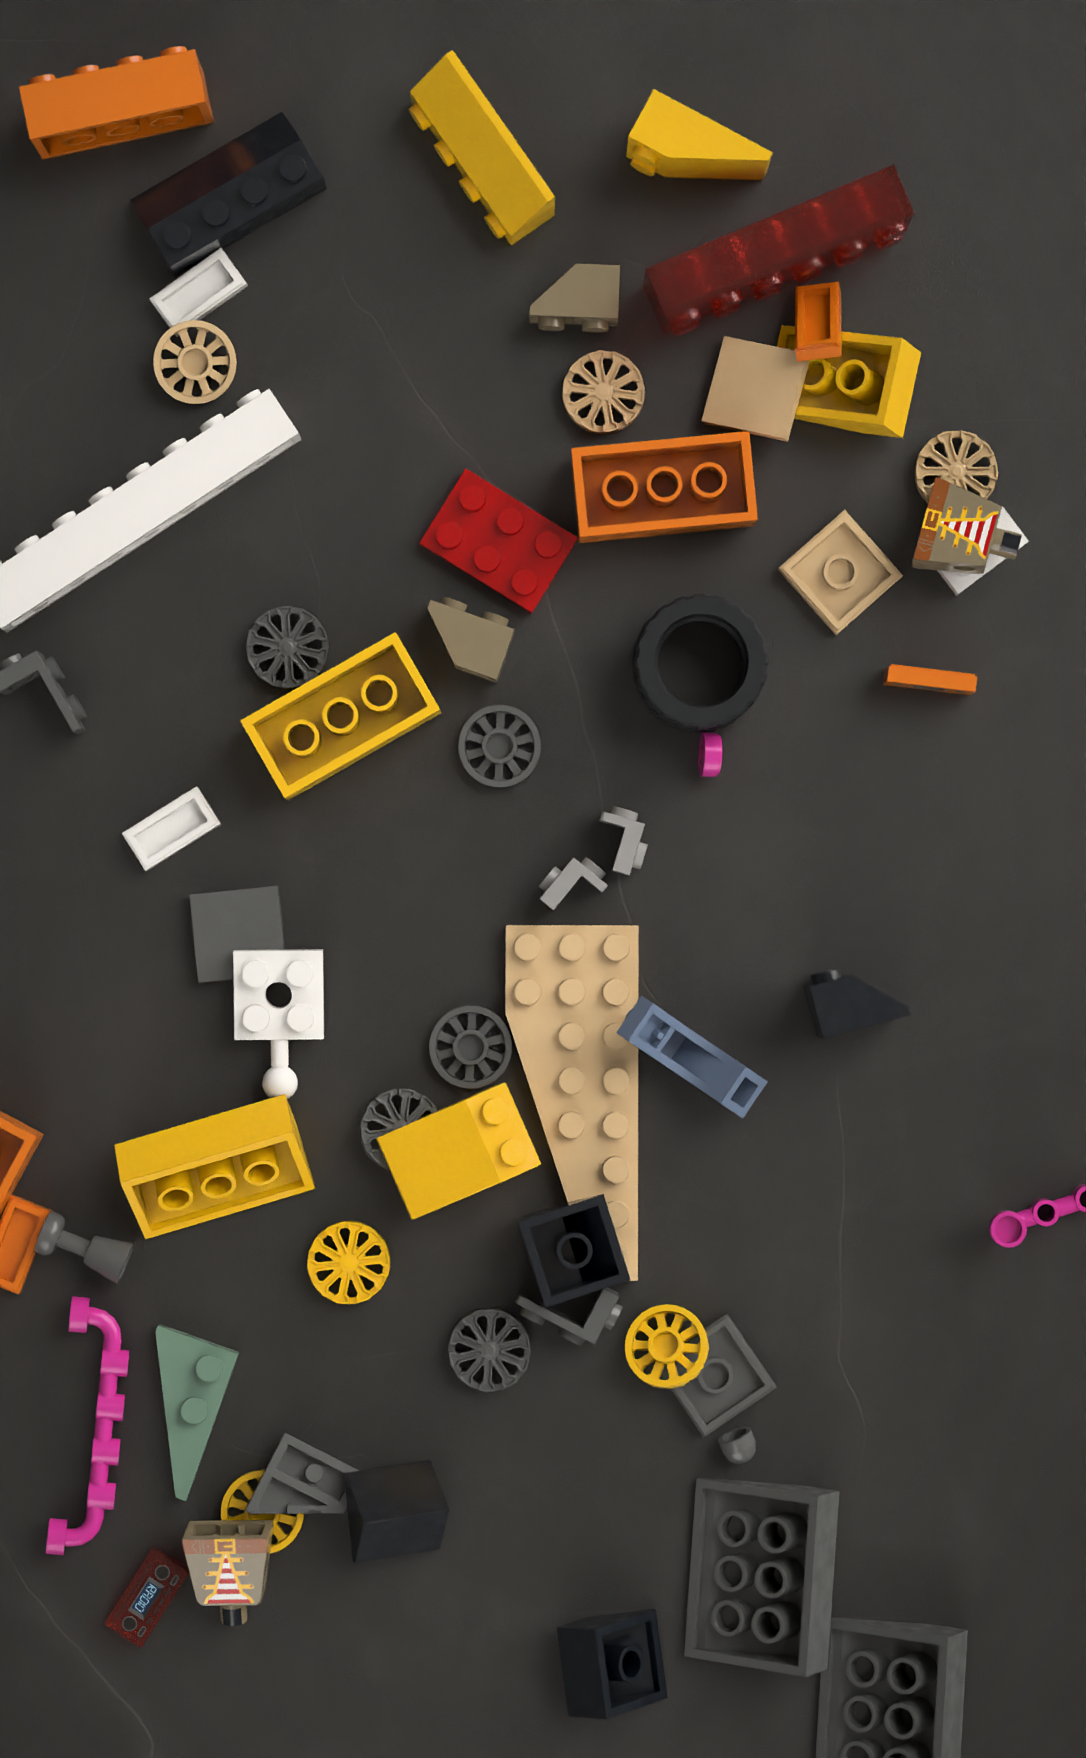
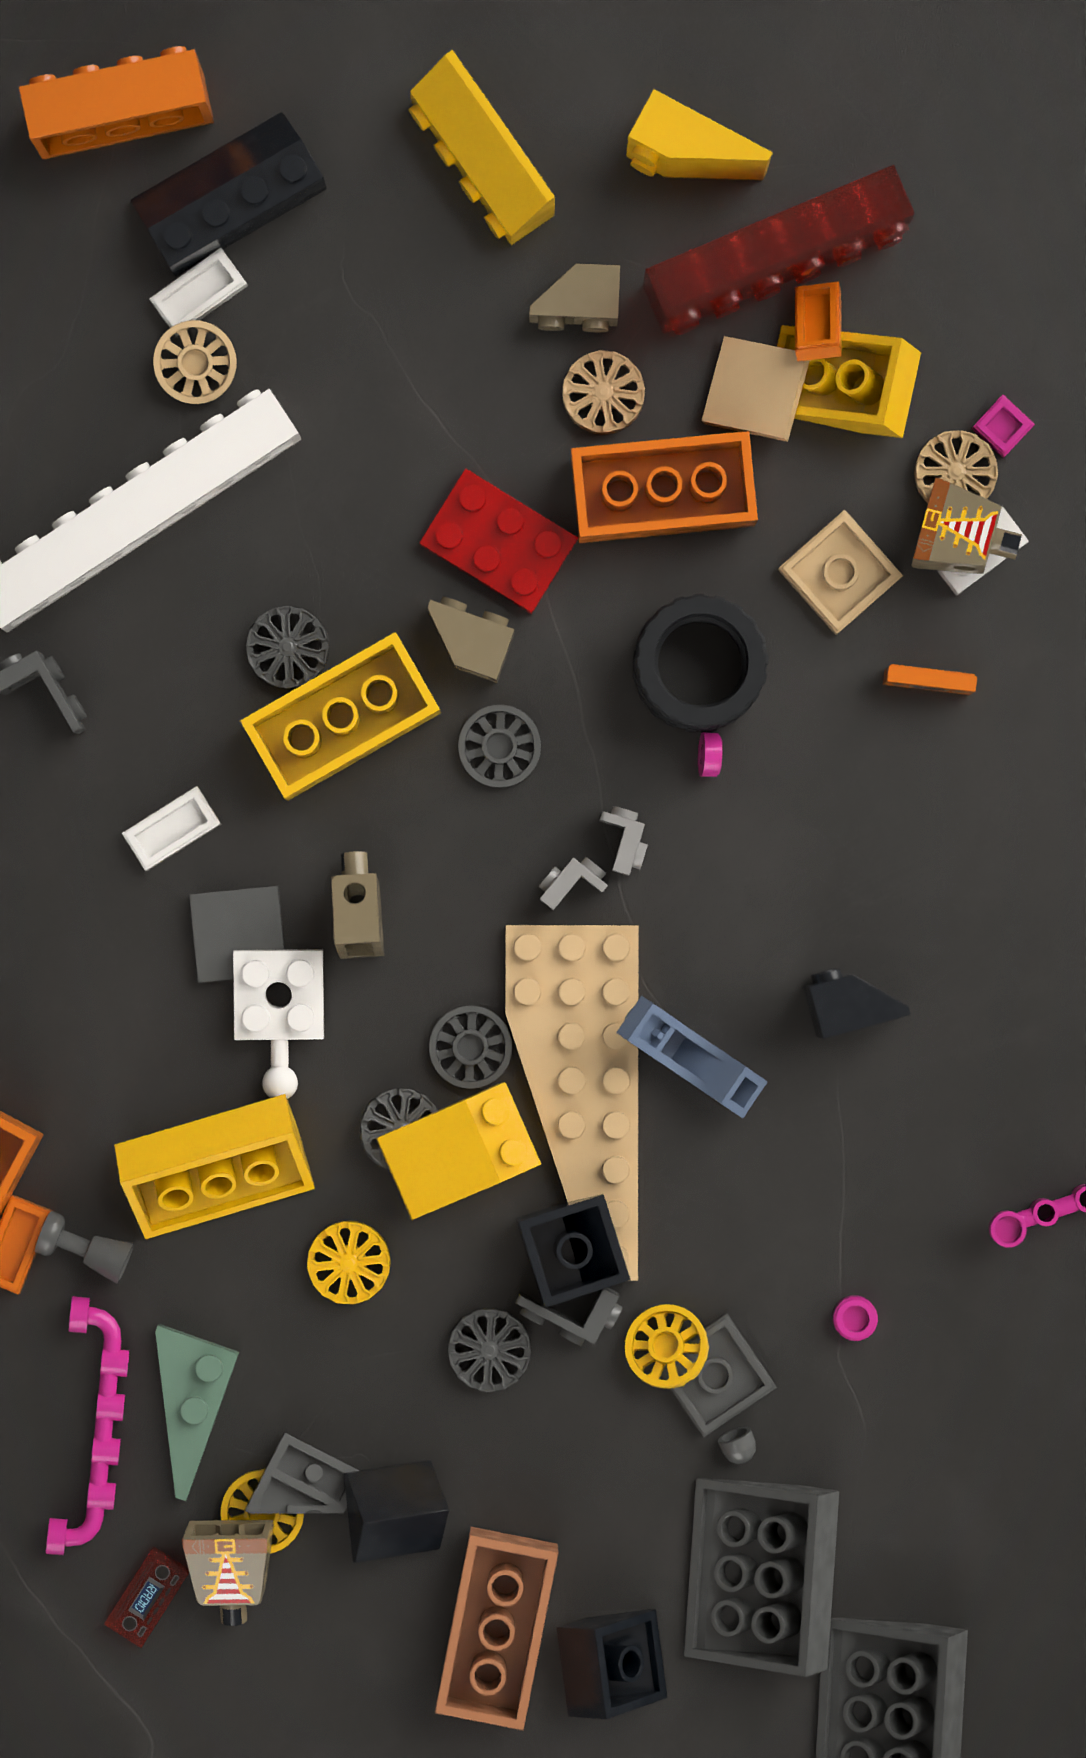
none -> dark tan torso [331,851,384,959]
none -> nougat brick [435,1527,558,1730]
none -> dark pink tile [832,1295,878,1341]
none -> dark pink tile [971,395,1035,458]

